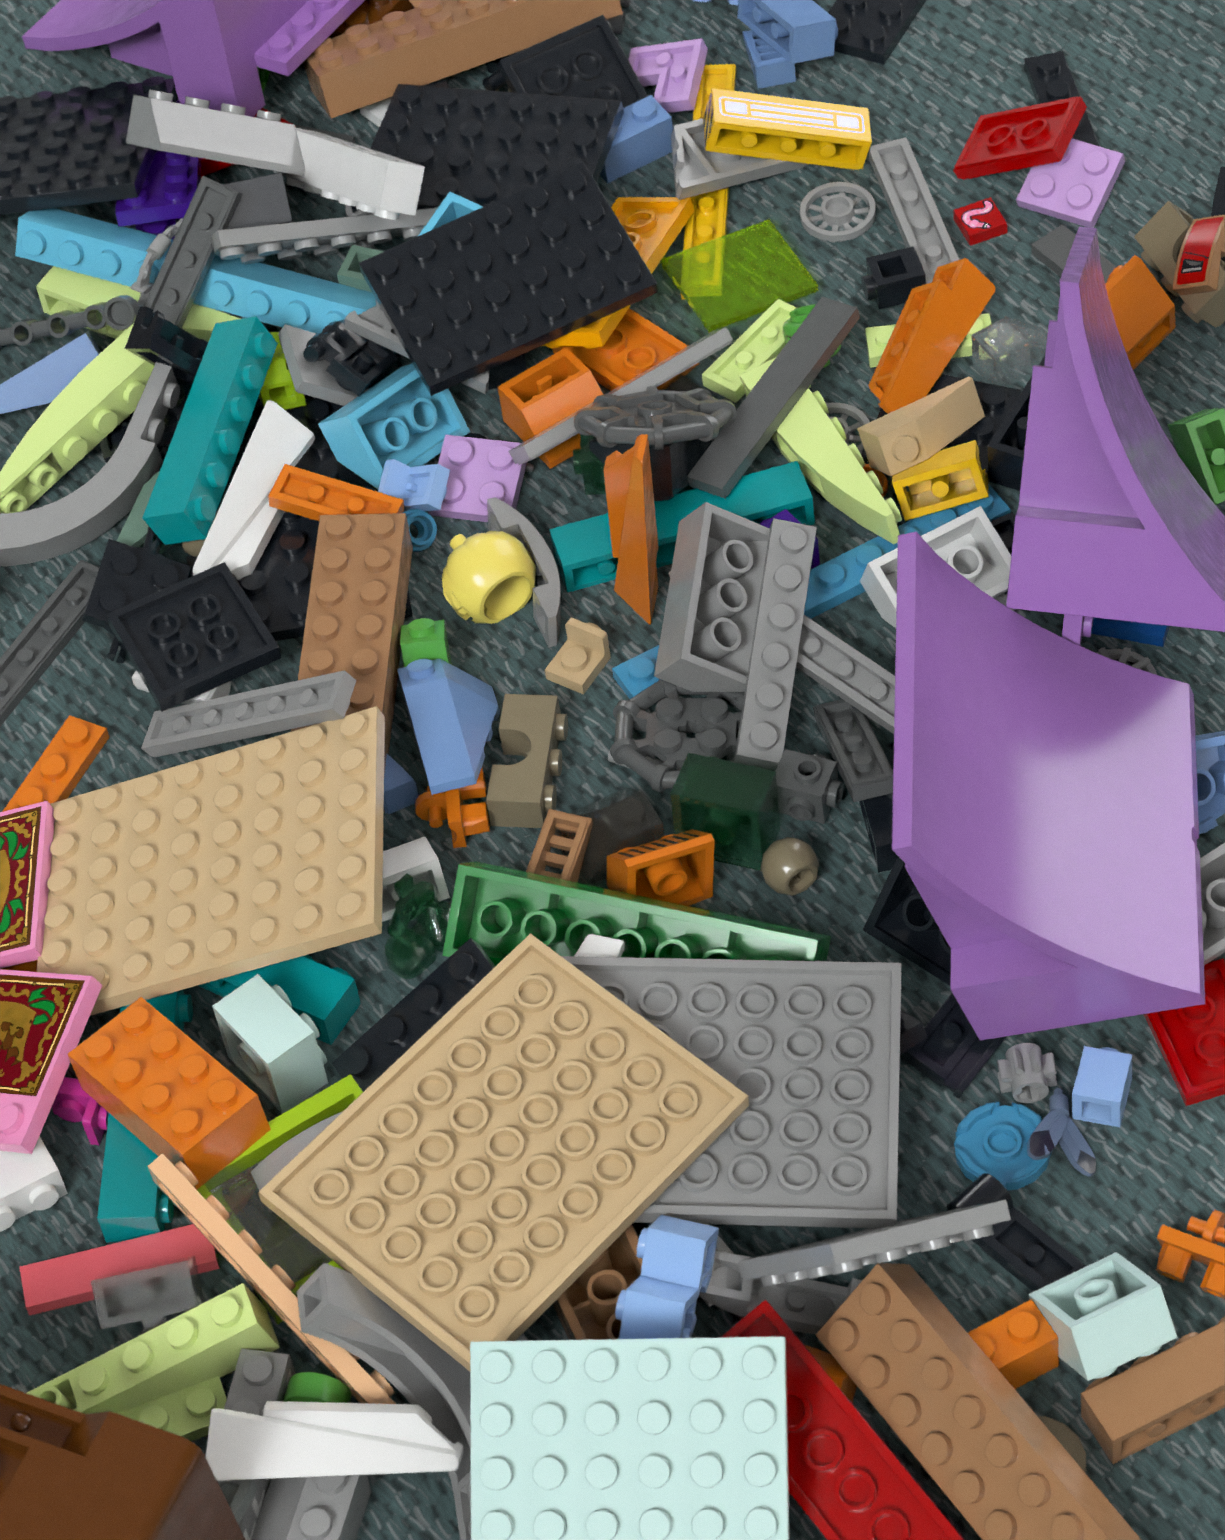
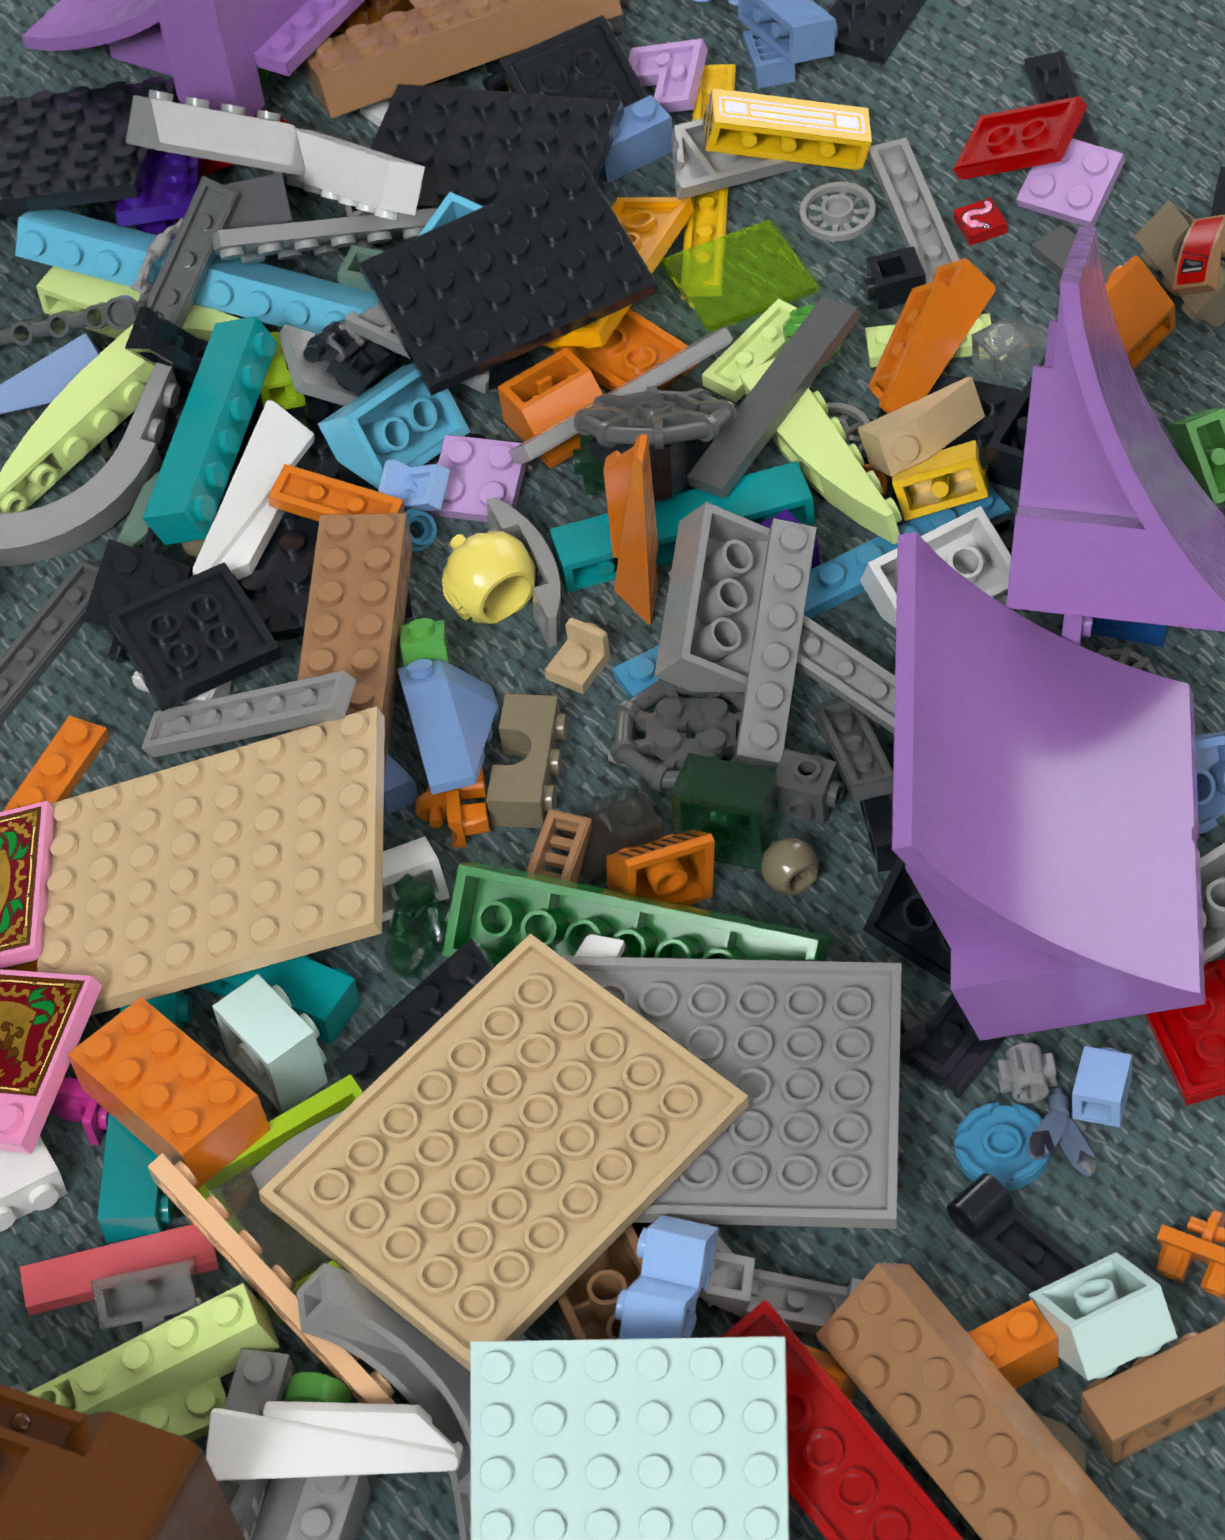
light grey plate [738,1200,1011,1287] -> none

